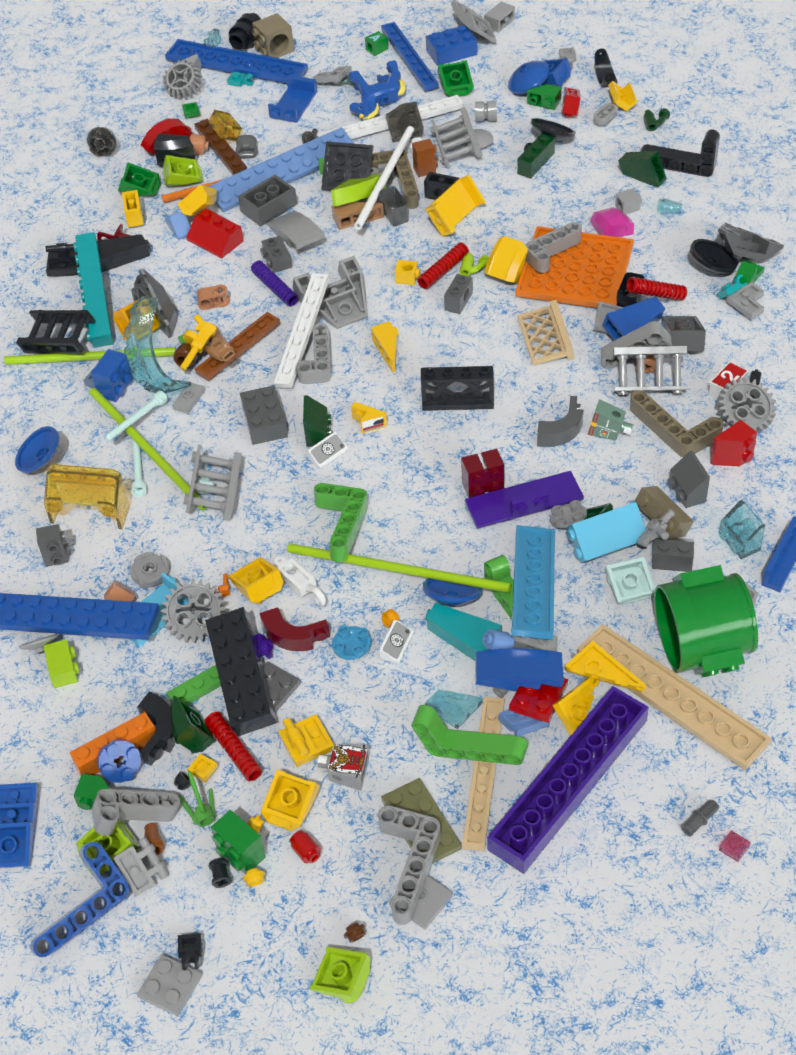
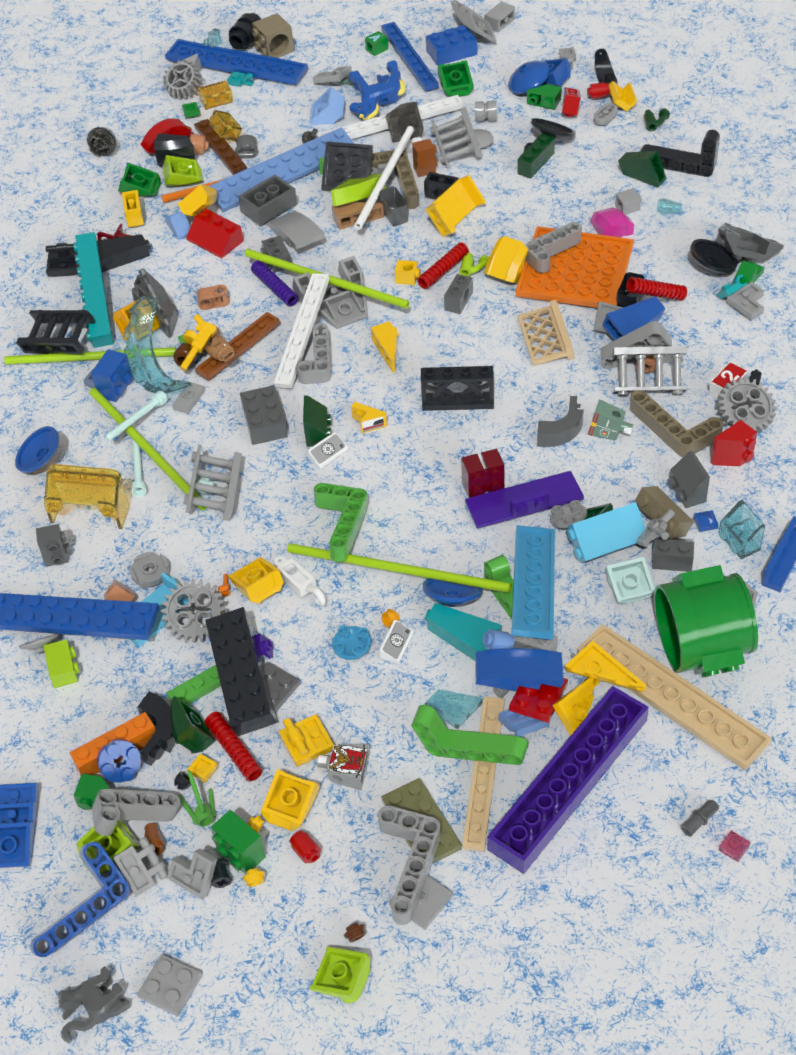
black plate [178,933,202,971] -> none
dark red arch [259,607,330,651] -> none
blue panel [268,75,317,123] -> none
dark grey slope [662,316,706,354] -> none
none -> dark grey animal [58,966,131,1043]
none -> light grey plate [167,848,217,899]
none -> clear yellow brick [198,80,233,110]
none -> lime piece [245,248,410,309]
none -> light blue slope [310,87,345,125]
none -> red brick [587,82,610,100]
none -> blue tile [694,510,718,532]

